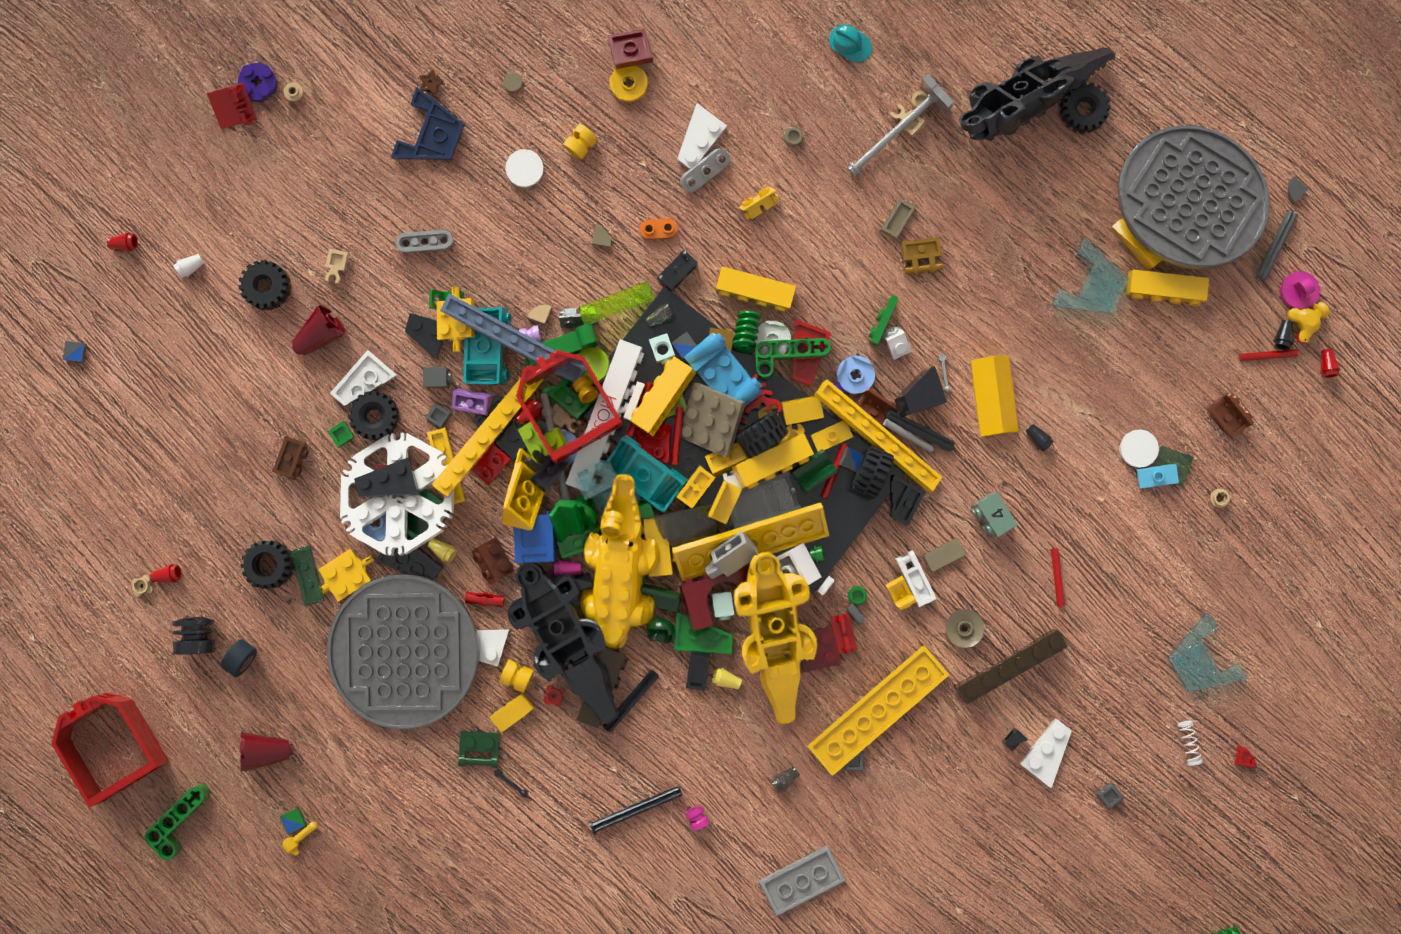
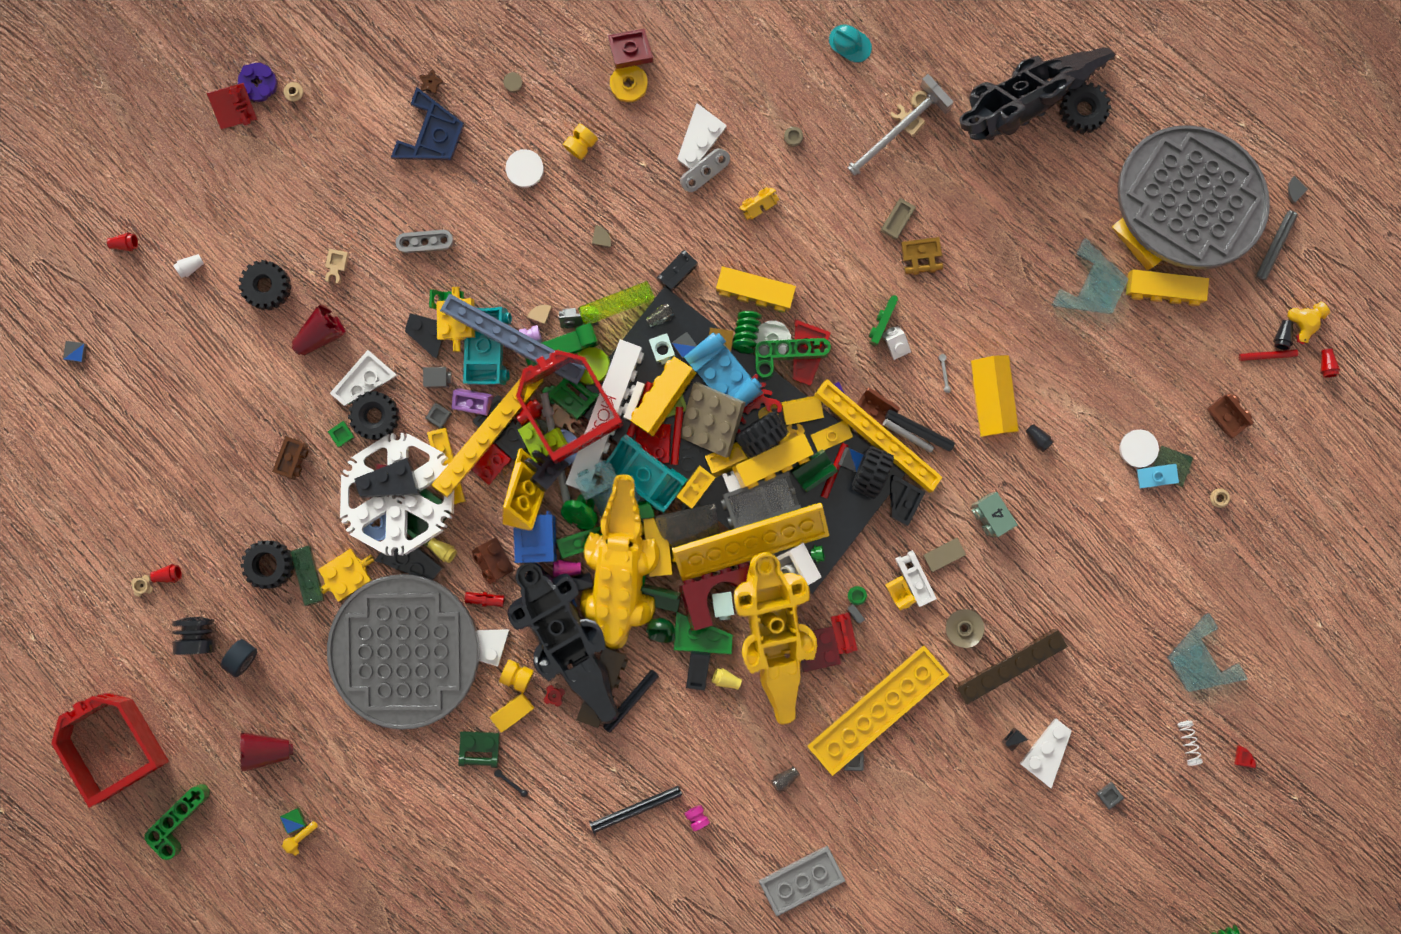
green panel [549,500,586,543] -> none
yellow wheel [573,376,598,403] -> none
yellow wheel [601,511,624,539] -> none
orange plate [640,219,678,240] -> none
light grey hinge [705,531,758,579] -> none
yellow panel [708,481,742,524] -> none
white tile [816,576,834,595] -> none
light blue plate [836,356,875,394] -> none
black slope [894,366,947,418] -> none
red bar [1051,548,1065,606] -> none
dark pink tile [1279,271,1320,310] -> none

